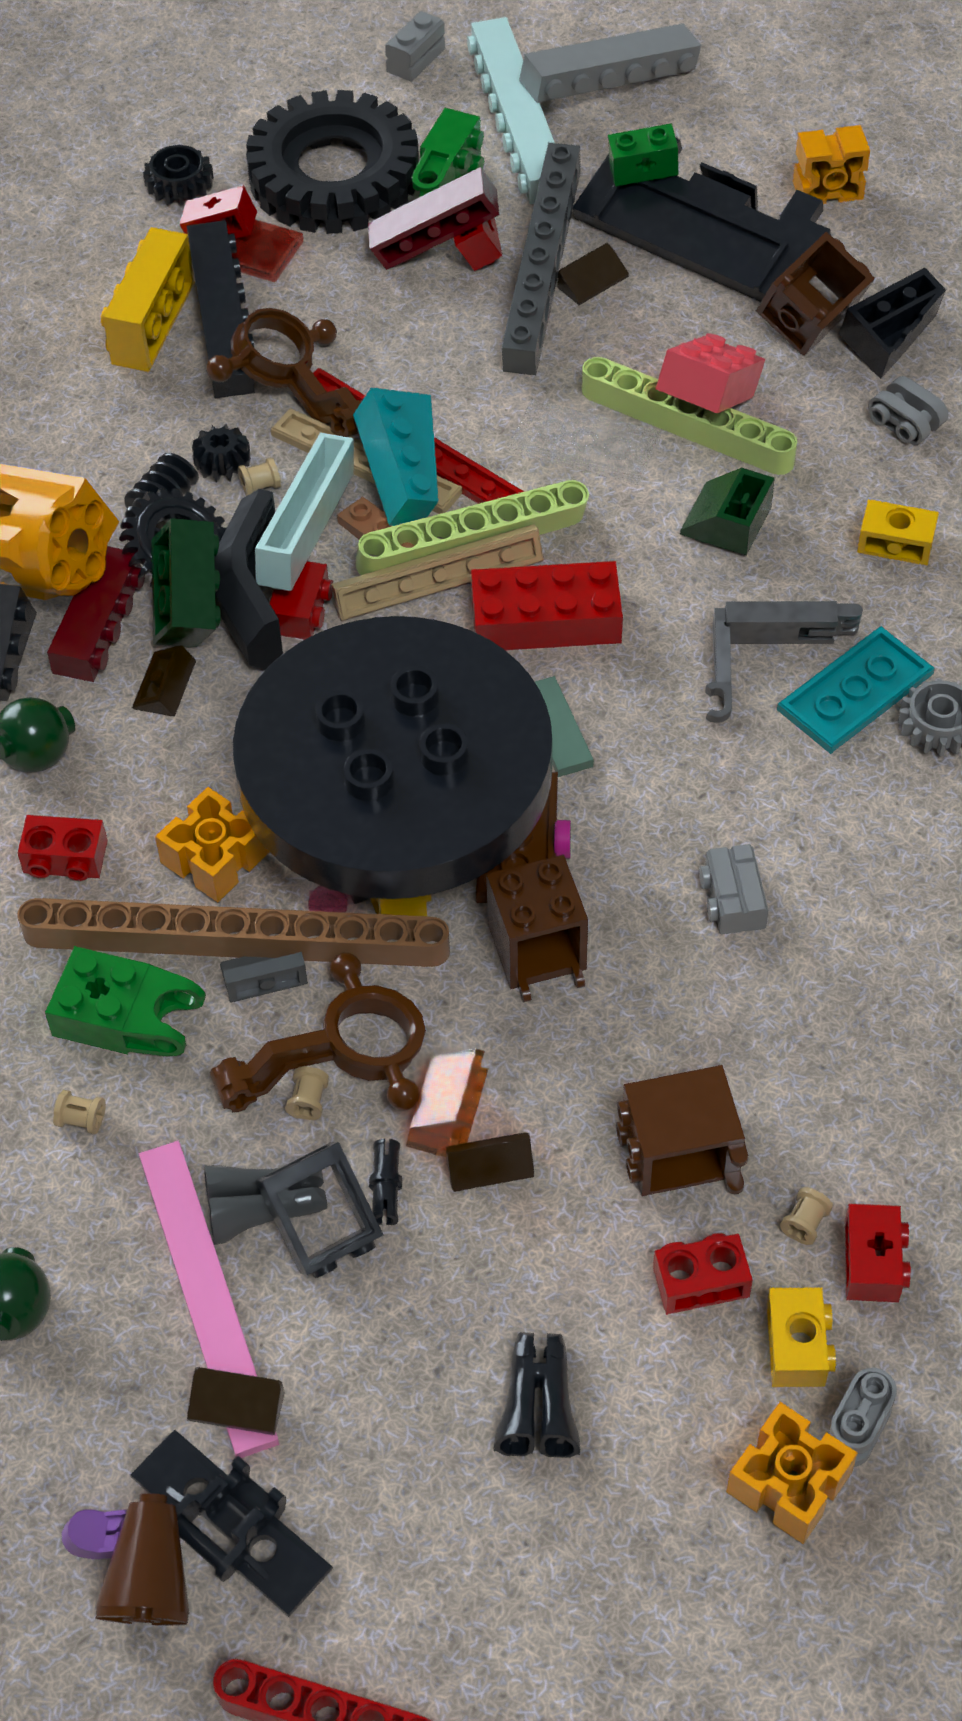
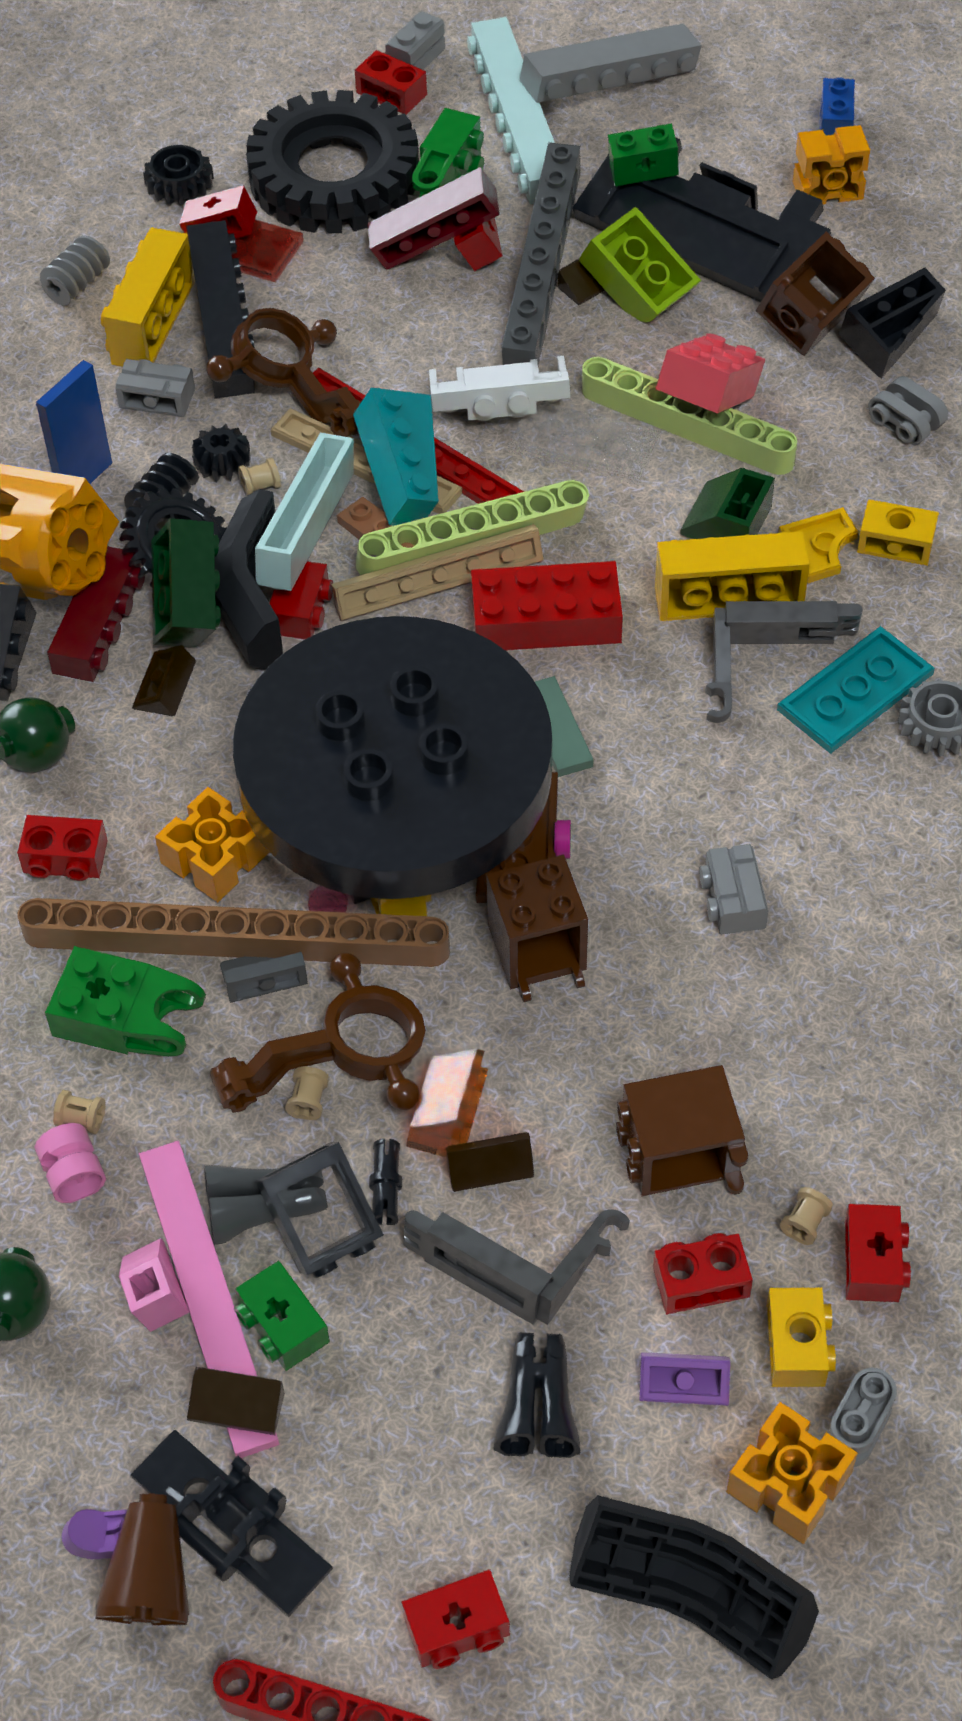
none -> bright pink wheel [34,1123,106,1203]
none -> blue tile [36,360,112,484]
none -> light grey piece [40,235,110,306]
none -> light grey brick [115,359,195,417]
none -> bright pink slope [119,1238,189,1332]
none -> green brick [234,1260,330,1371]
none -> red brick [355,50,427,115]
none -> red brick [401,1569,510,1669]
none -> flat silver hinge [403,1209,630,1325]
none -> white bracket [429,356,570,421]
none -> black piece [569,1495,819,1680]
none -> lime brick [578,207,702,322]
none -> medium lavender slope [640,1352,730,1406]
none -> yellow brick [655,531,810,621]
none -> yellow tile [778,507,859,583]
none -> blue brick [820,77,855,136]

